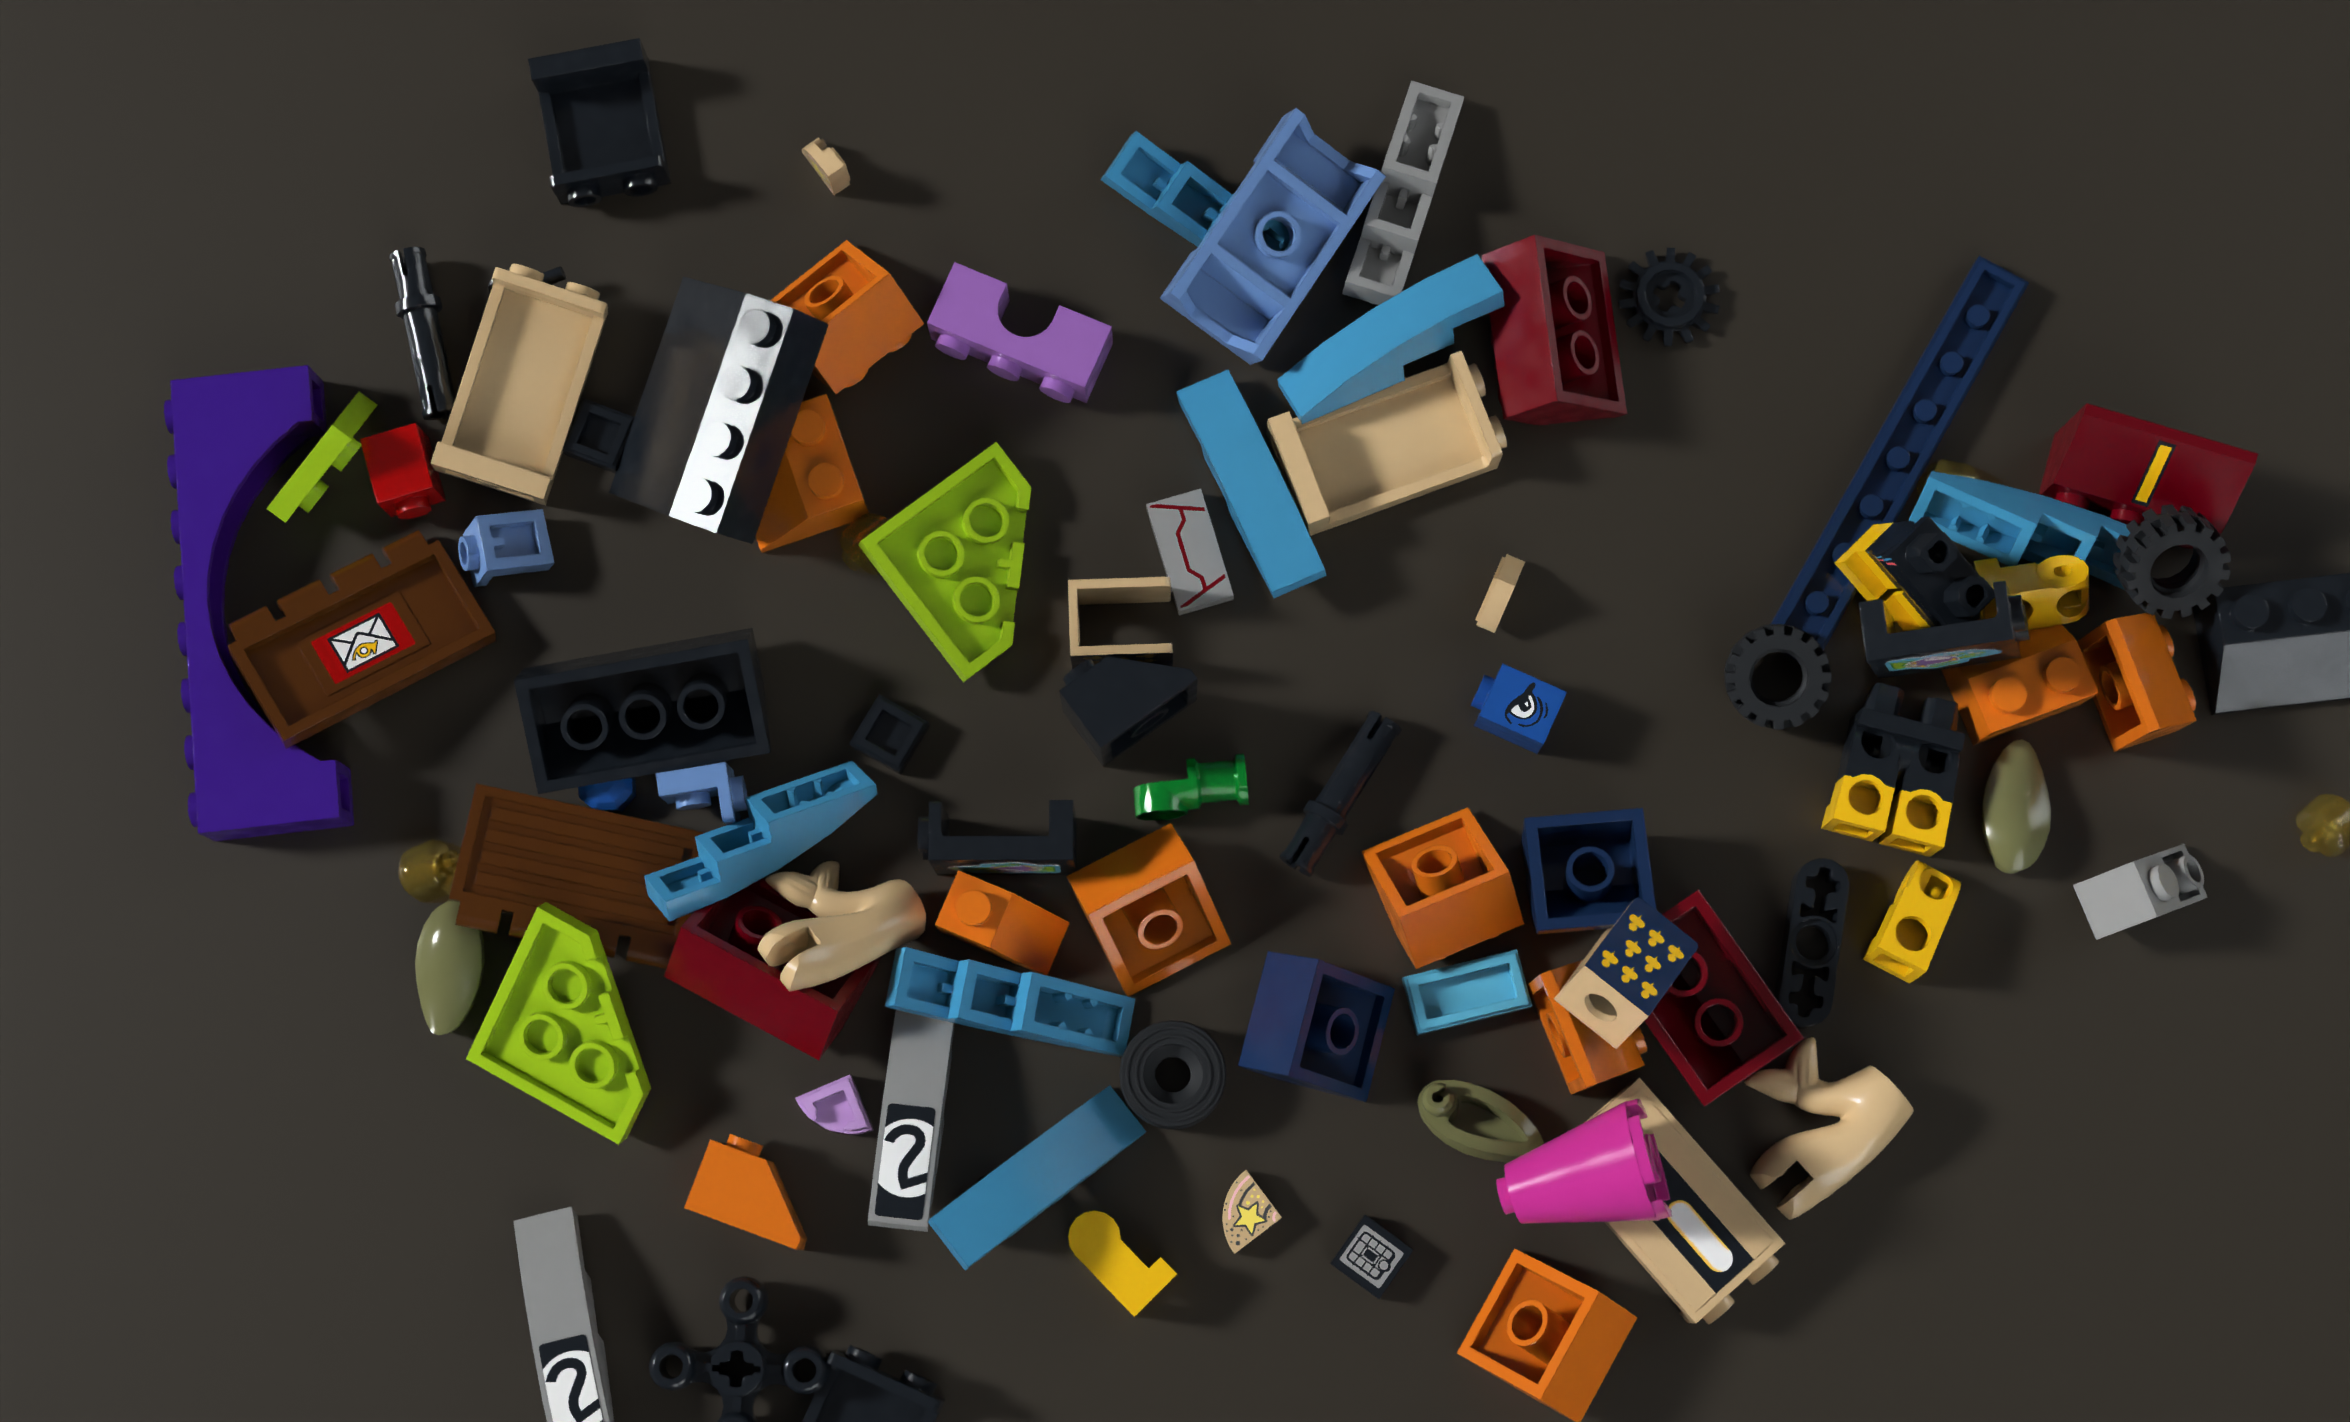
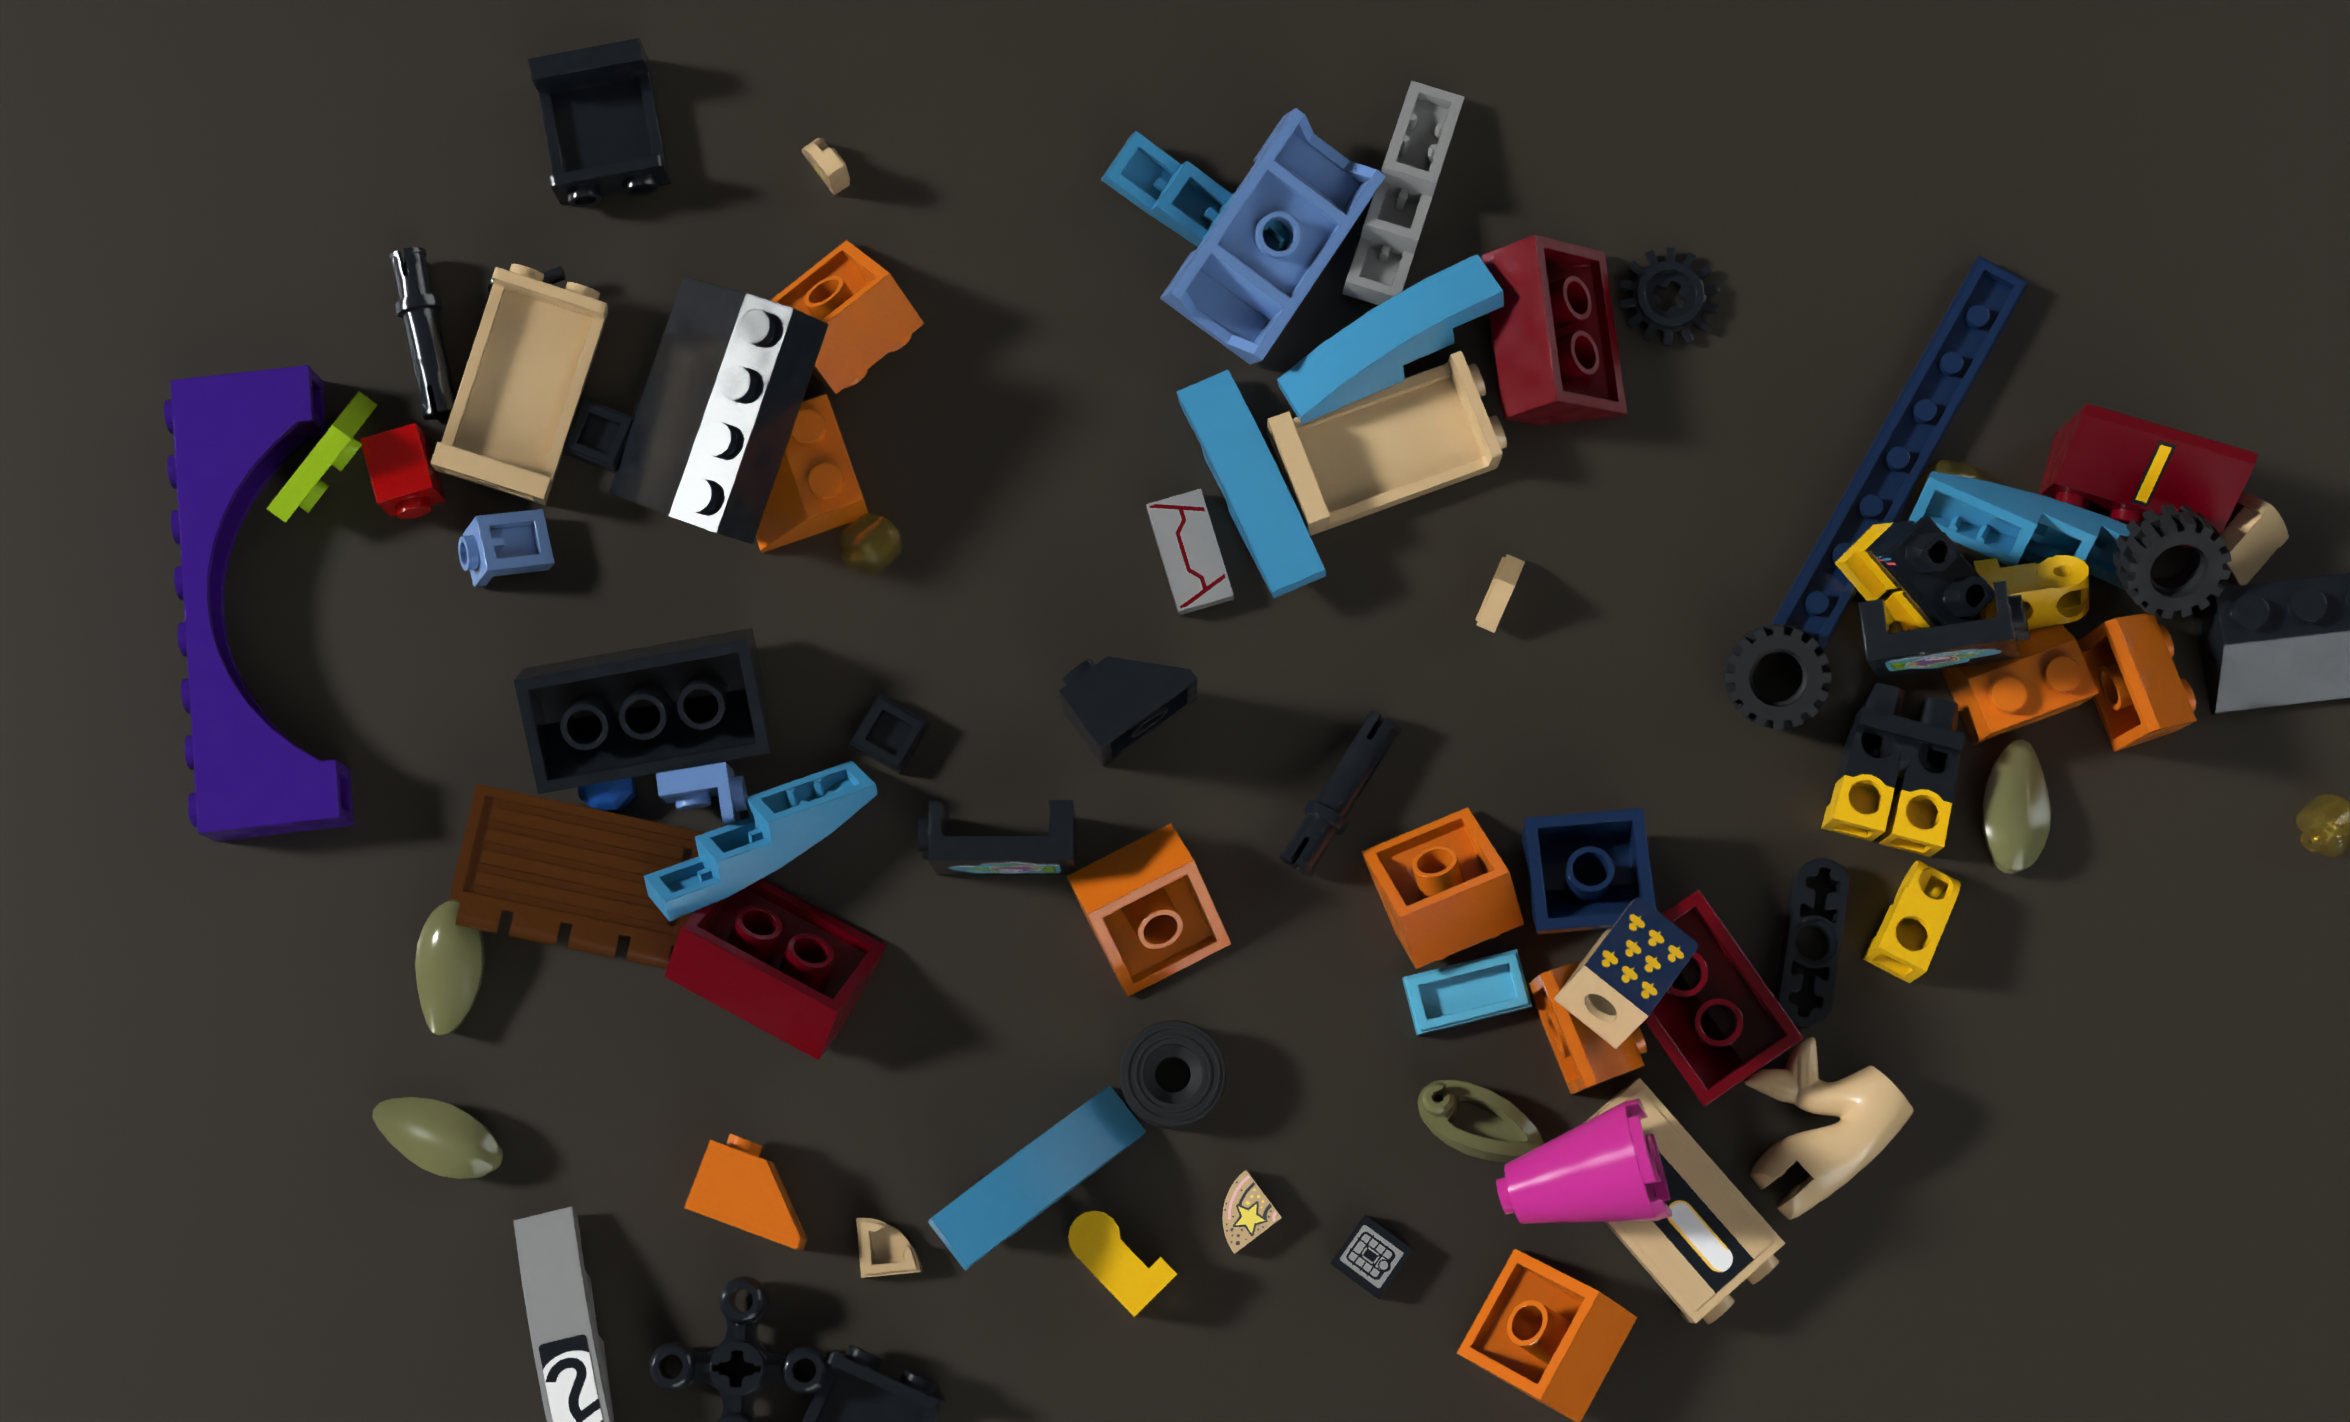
reddish brown hinge [227,530,497,749] -> none
clear yellow piece [398,839,459,903] -> none
lime plate [466,902,651,1145] -> none
tan piece [757,861,926,992] -> none
lavender tile [795,1075,874,1135] -> none
lime plate [858,442,1031,683] -> none
slope [868,1010,955,1232] -> none
dark azure slope [885,947,1135,1057] -> none
medium lavender arch [927,262,1113,403] -> none
orange slope [935,870,1070,976] -> none
tan piece [1068,577,1173,669] -> none
green connector [1133,753,1249,821] -> none
dark blue slope [1238,951,1395,1102] -> none
blue brick [1470,663,1567,754] -> none
light grey slope [2073,844,2208,940] -> none
none -> olive arm [372,1097,503,1179]
none -> tan tile [856,1218,922,1278]
none -> tan tile [2220,492,2289,586]

